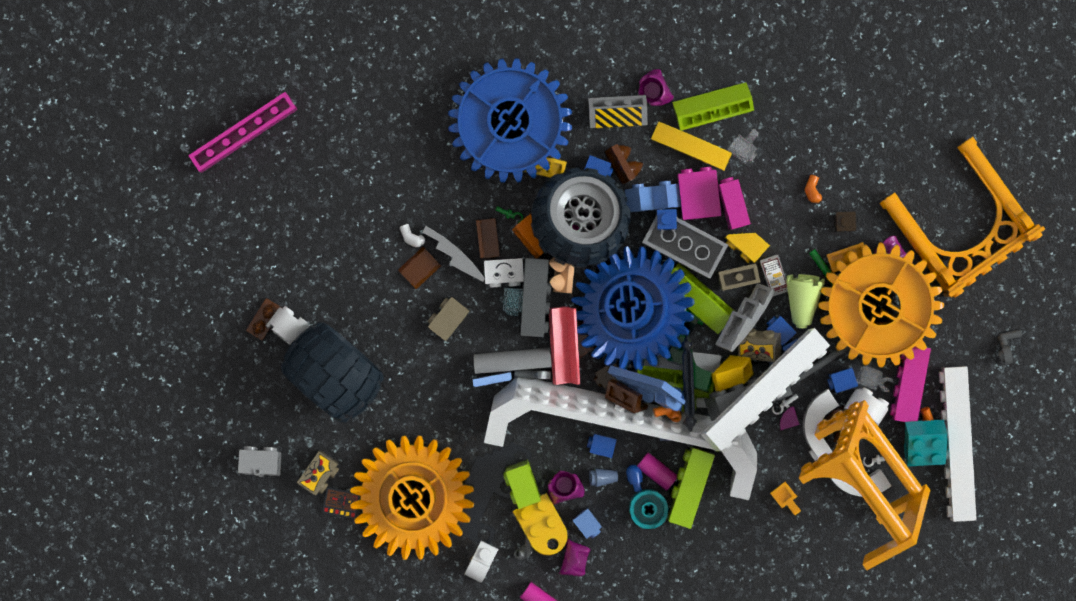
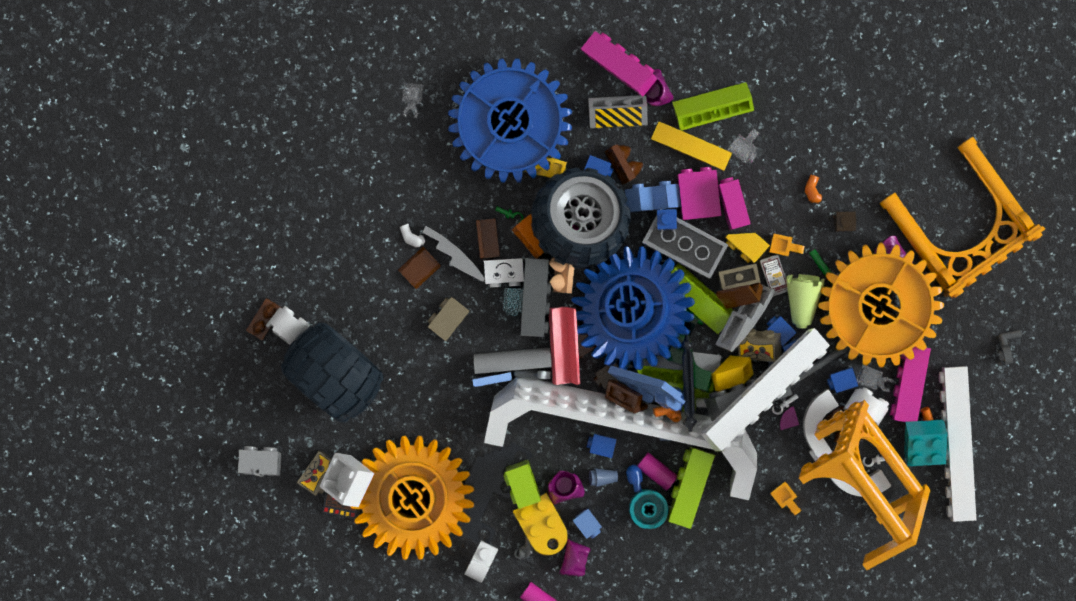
dark pink brick [188,92,298,173] -> none
light orange plate [826,242,864,273] -> none
none -> white container [319,453,374,507]
none -> clear brick [402,83,424,118]
none -> dark pink brick [581,31,657,97]
none -> reddish brown panel [716,283,763,309]
none -> light orange plate [770,234,805,256]

